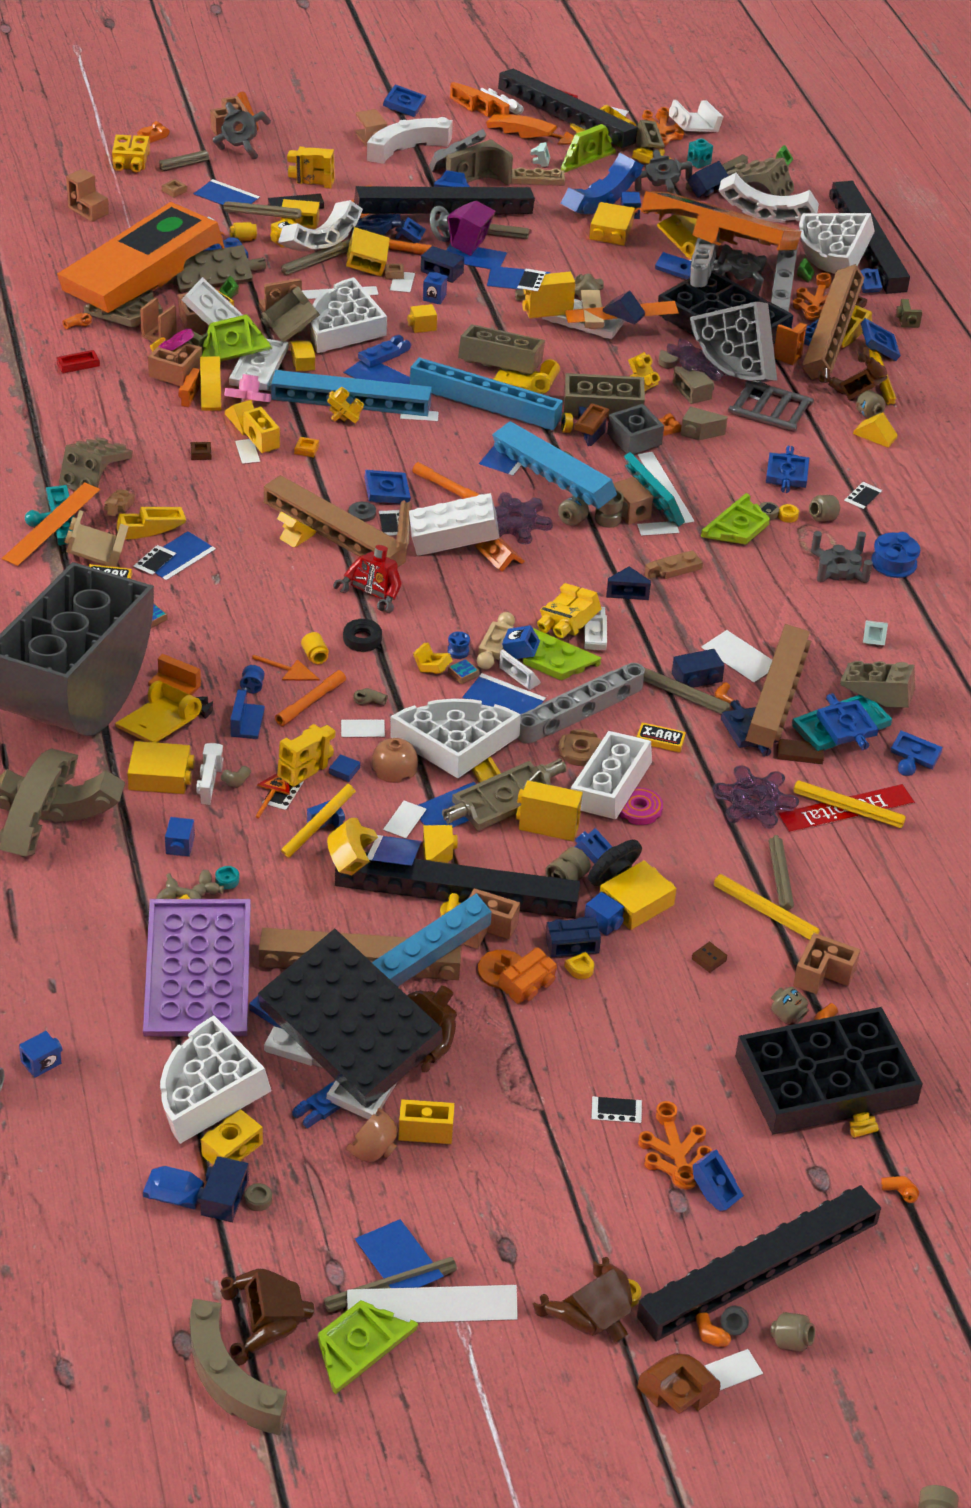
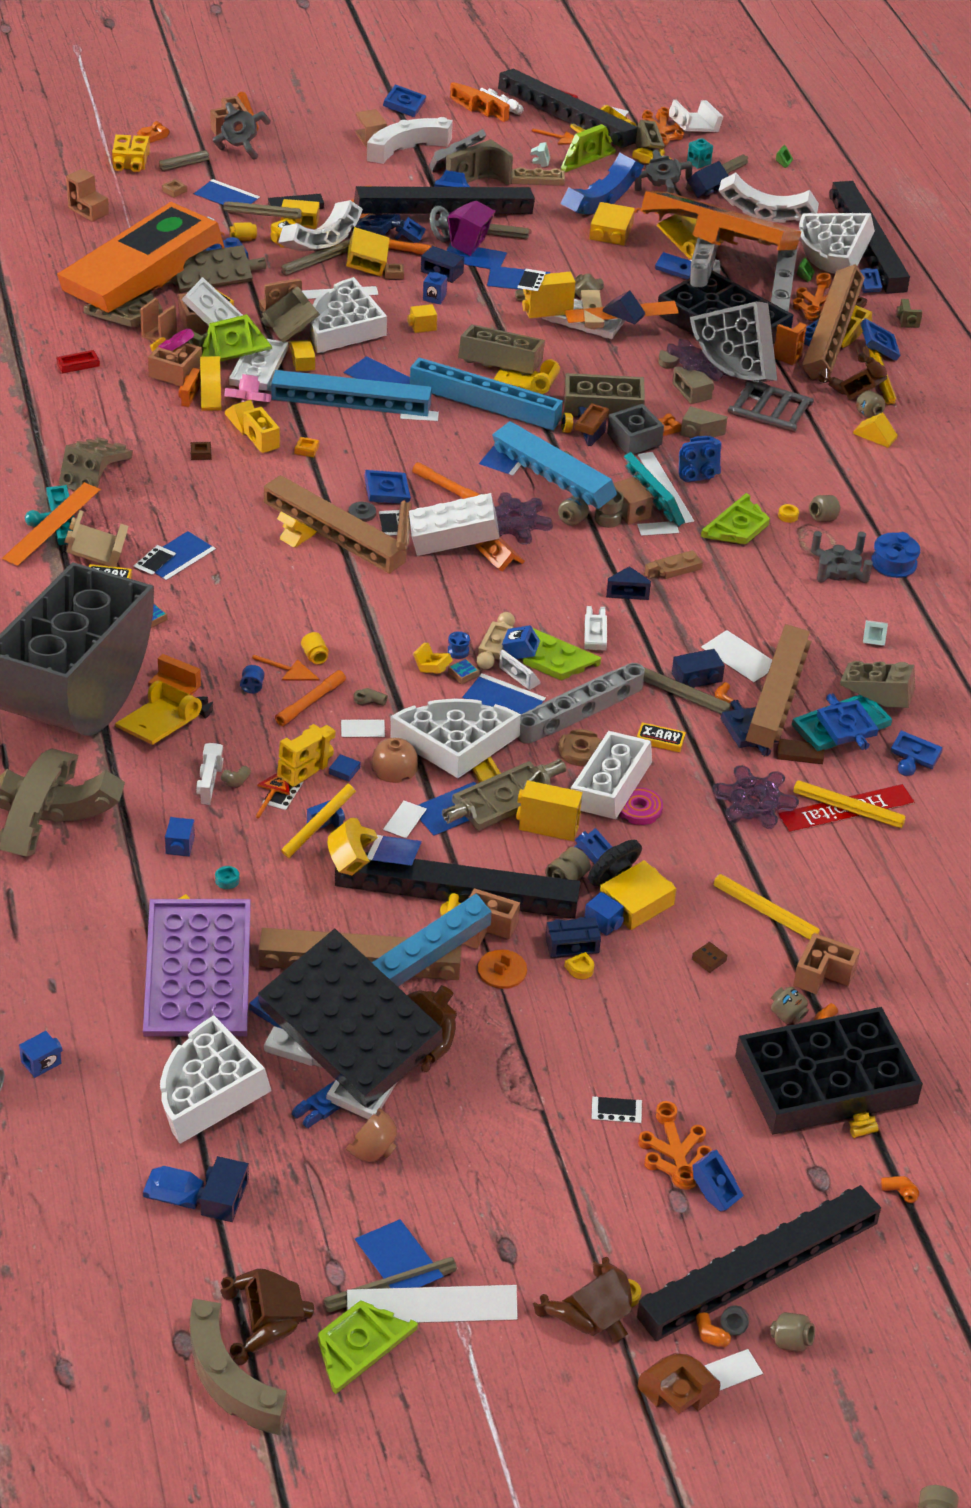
orange arm [62,313,92,329] -> none
medium nougat hinge [104,490,135,516] -> none
yellow slope [116,507,186,540] -> none
yellow brick [127,741,195,794] -> none
dark tan piece [156,869,224,899] -> none
yellow brick [201,1109,263,1165] -> none
bright green slope [219,276,239,299] -> none
blue panel [230,689,265,739] -> none
white sticker [235,439,260,464] -> none
dark tan tile [245,1183,272,1211] -> none
yellow hips [287,146,335,189] -> none
yellow hips [327,387,364,424] -> none
red torso [333,545,402,613] -> none
black tyre [343,618,382,652] -> none
blue hinge [358,335,411,367] -> none
white sticker [390,272,415,292] -> none
yellow brick [399,1099,455,1144] -> none
yellow slope [423,825,458,863] -> none
orange slope [486,114,557,138] -> none
orange brick [498,947,557,1004] -> none
yellow hips [537,583,602,638] -> none
blue brick [620,192,641,219] -> none
yellow hips [628,352,660,391] -> none
dark grey plate [717,244,767,295] -> none
dark tan bracket [727,157,794,196] -> none
dark tan tile [759,502,779,520] -> none
blue plate [766,446,810,493] -> none
dark tan axle [768,835,794,911] -> none
black sticker [844,482,882,509] -> none
none -> blue piece [679,436,721,482]

